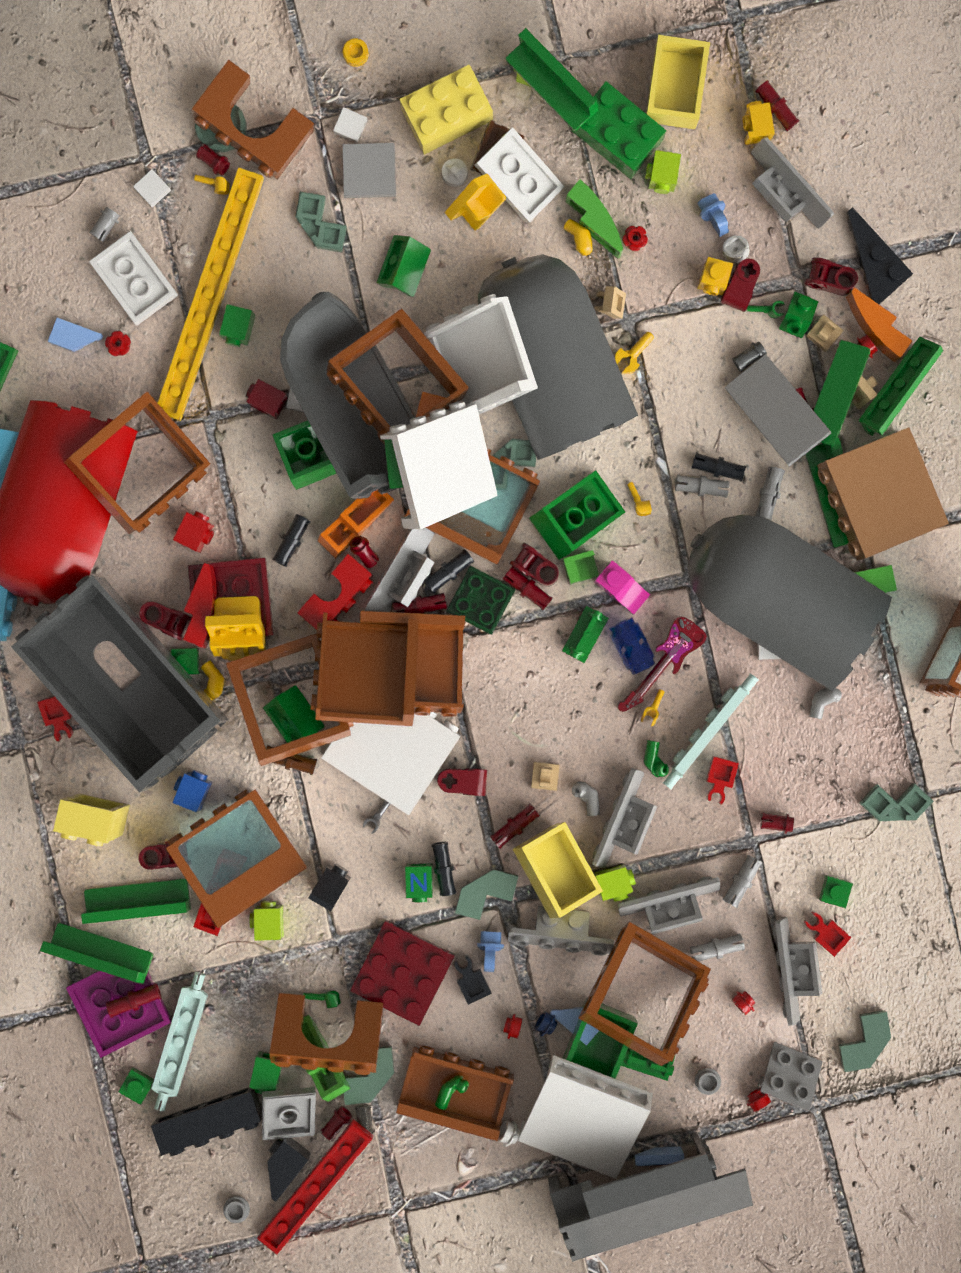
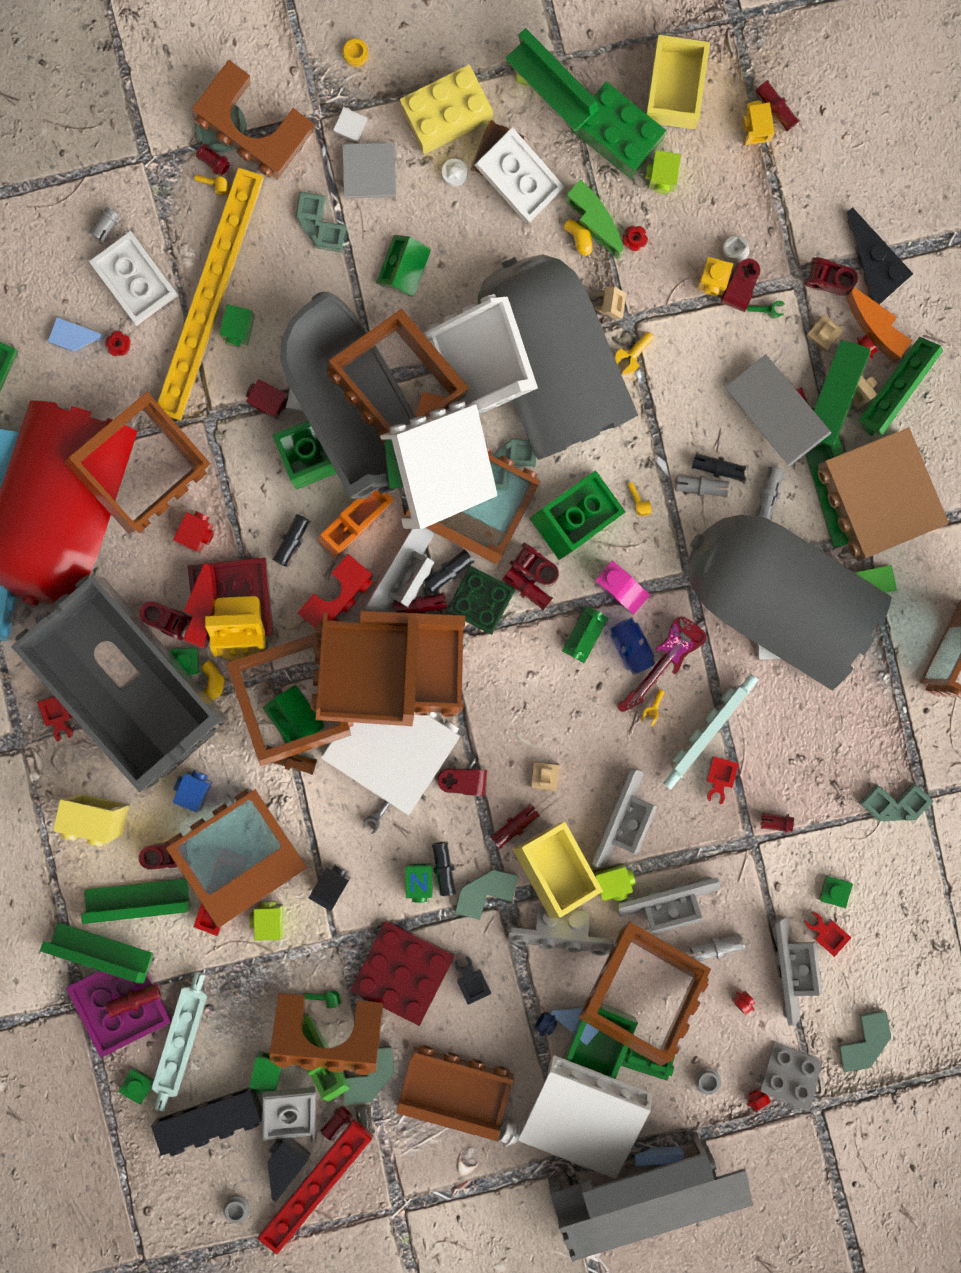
white tile [133,169,171,207] -> none
dark red pin [350,536,379,568] -> none
green arm [435,1075,469,1110] -> none
yellow panel [444,173,506,231] -> none
medium blue piece [477,931,504,972] -> none
red plate [503,1014,523,1040] -> none
bright green panel [562,550,599,585] -> none
light grey arm [572,782,600,816] -> none
green arm [644,740,669,777] -> none
medium blue piece [697,193,729,237] -> none
light grey pin [723,855,762,908] -> none
dark grey pin [732,341,767,372] -> none
light grey bracket [751,137,834,229] -> none
green bracket [779,291,819,338] -> none
light grey arm [809,687,842,719] -> none

